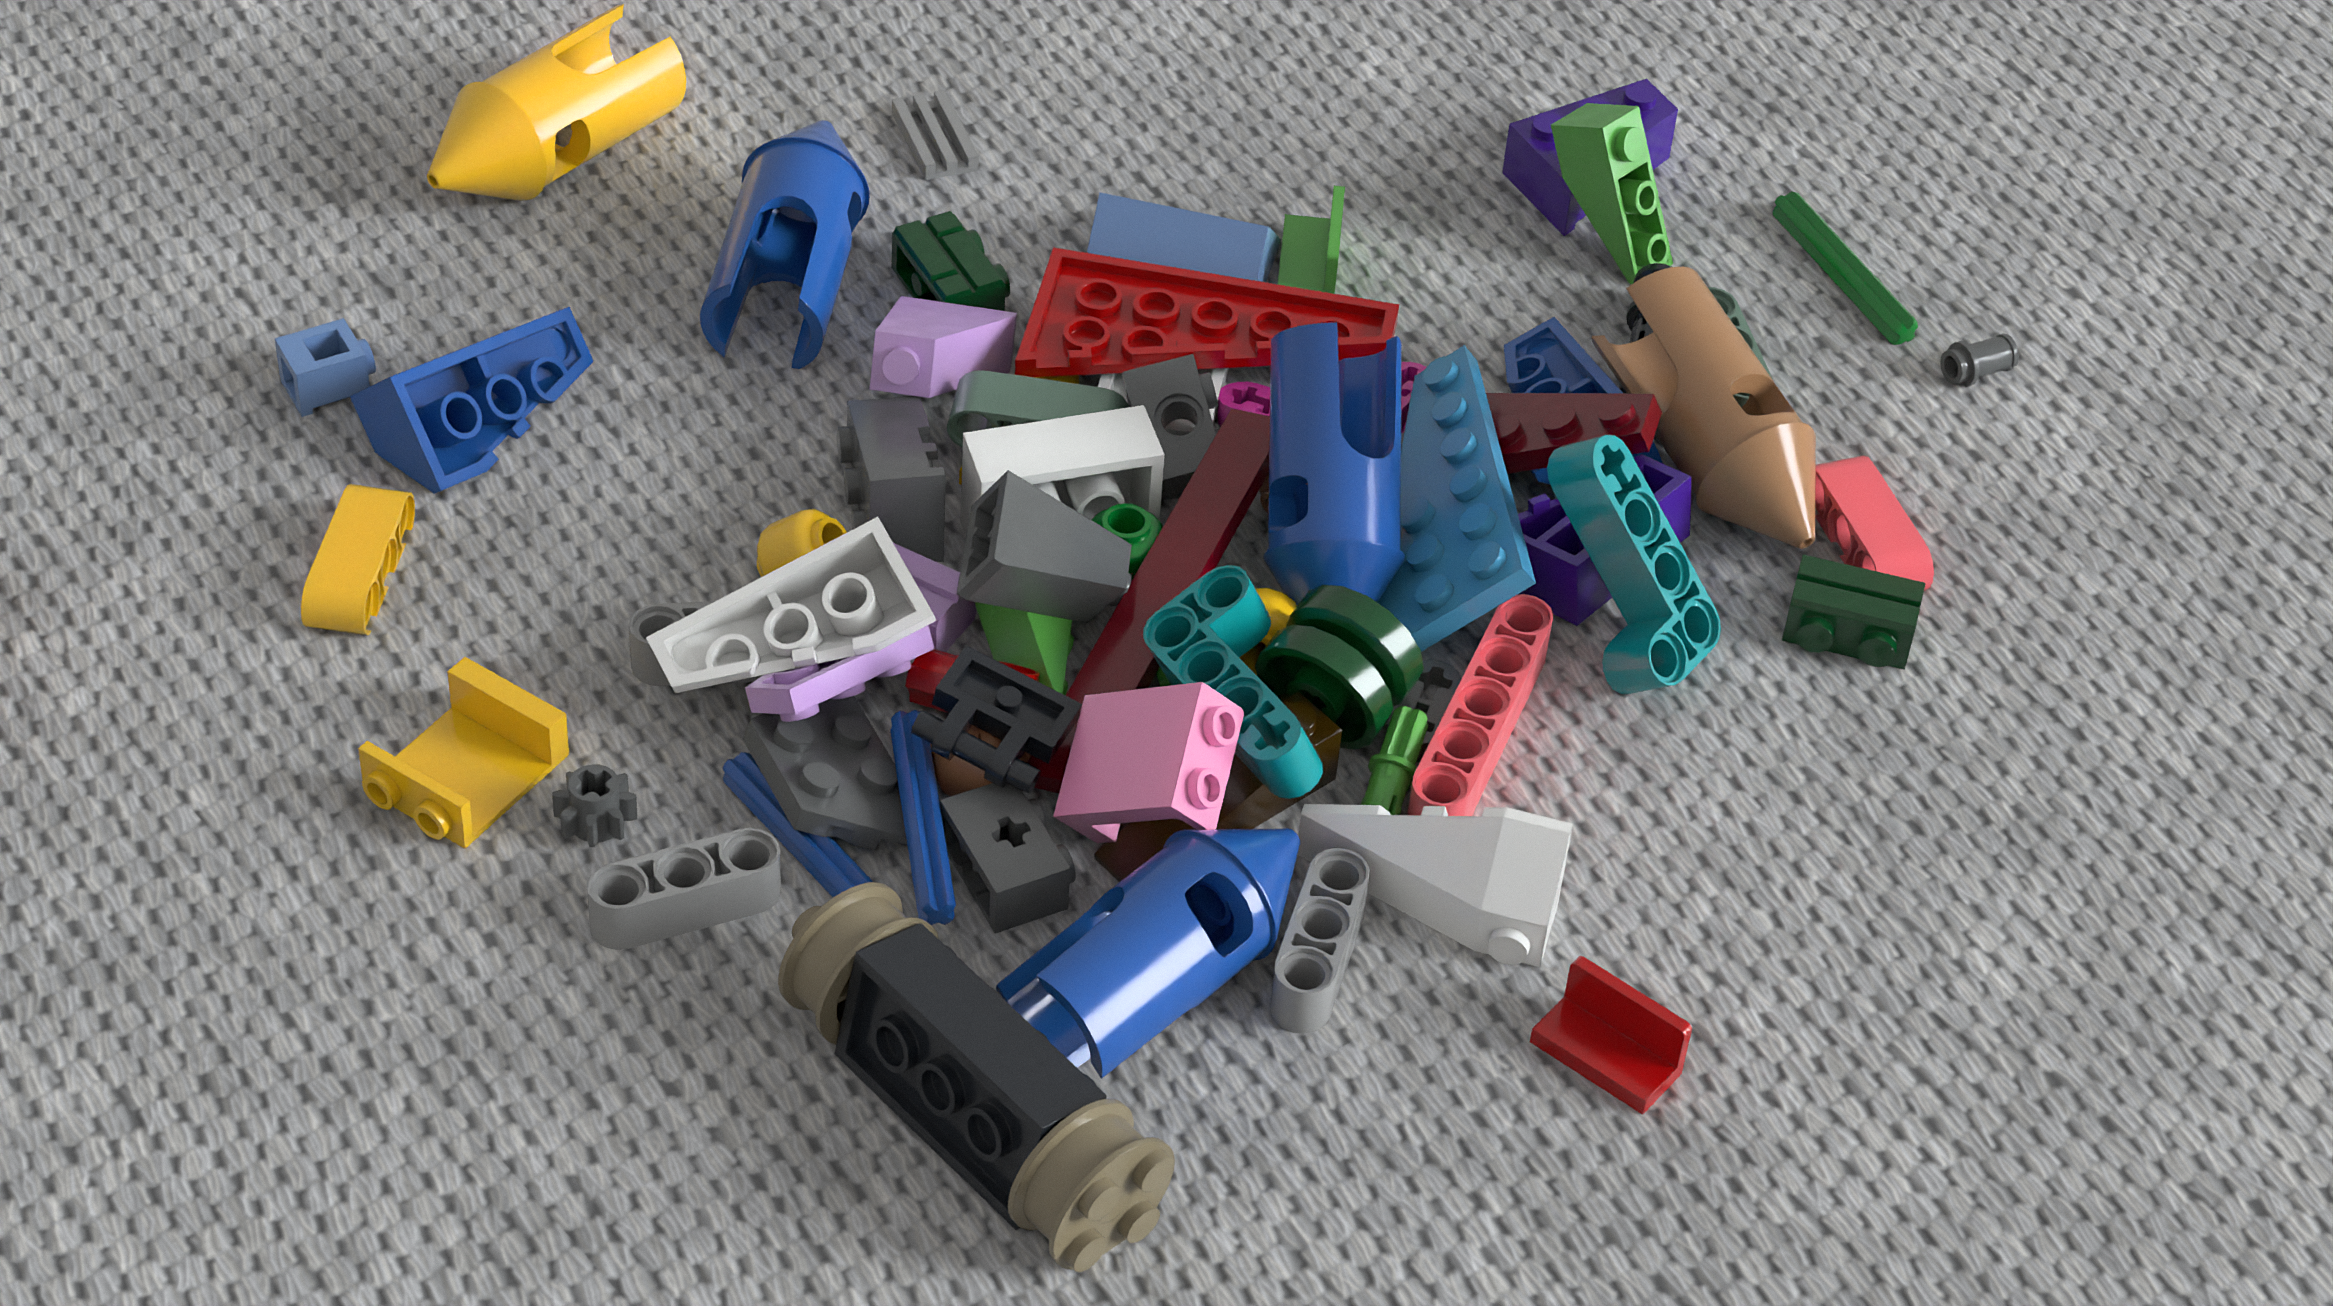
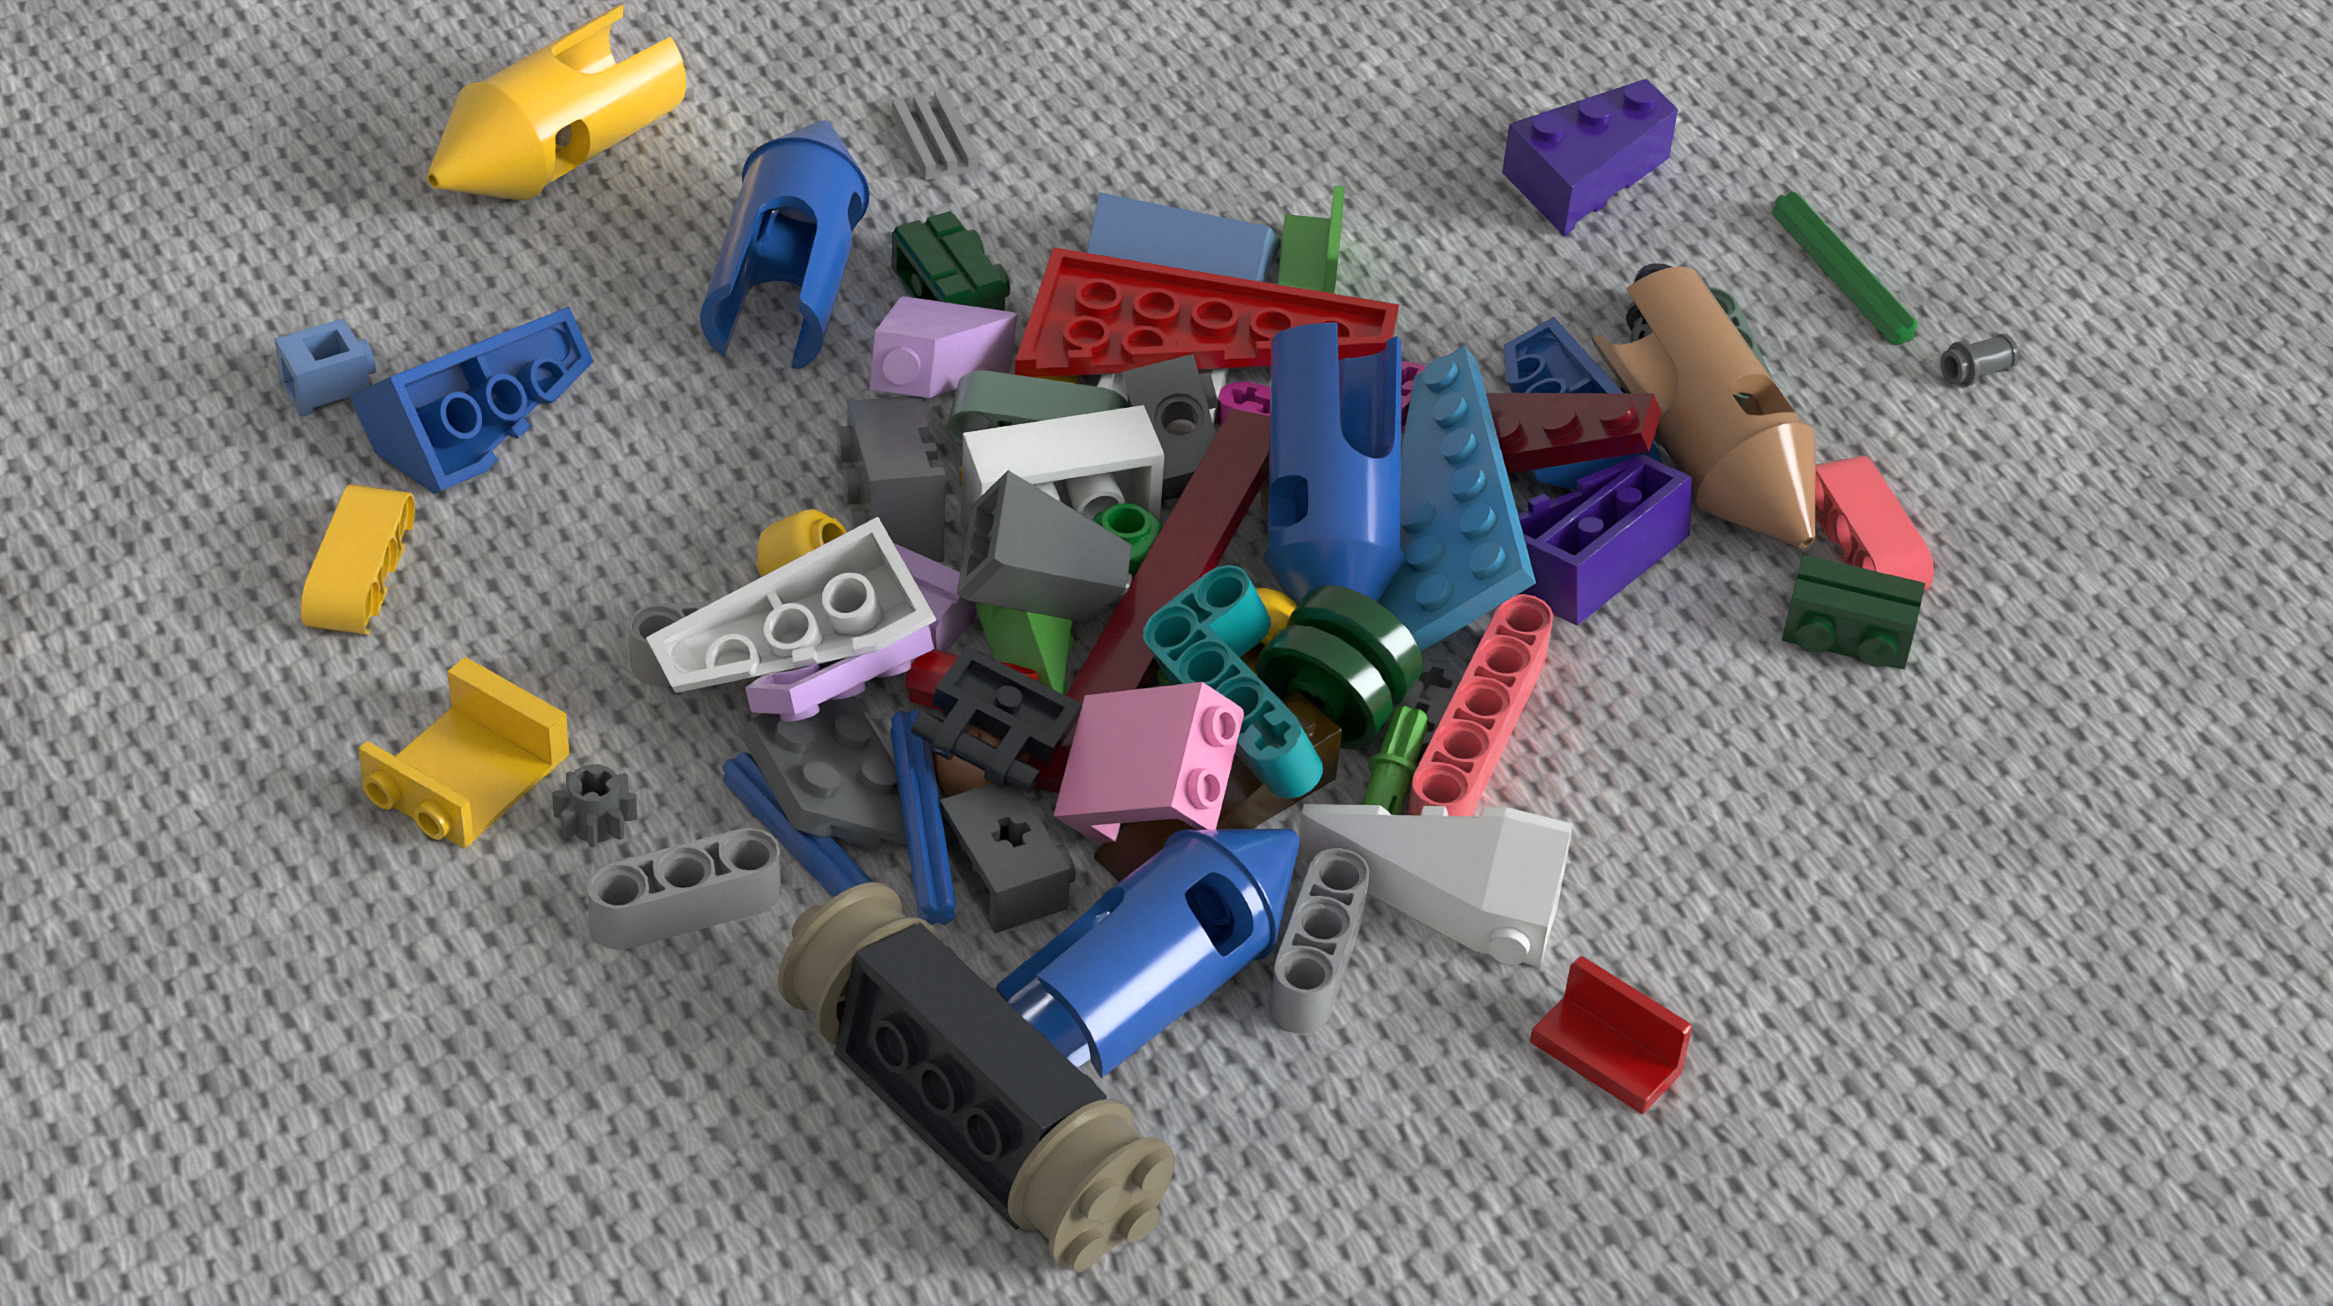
teal beam [1547,435,1721,694] -> none
bright green slope [1551,103,1673,285] -> none

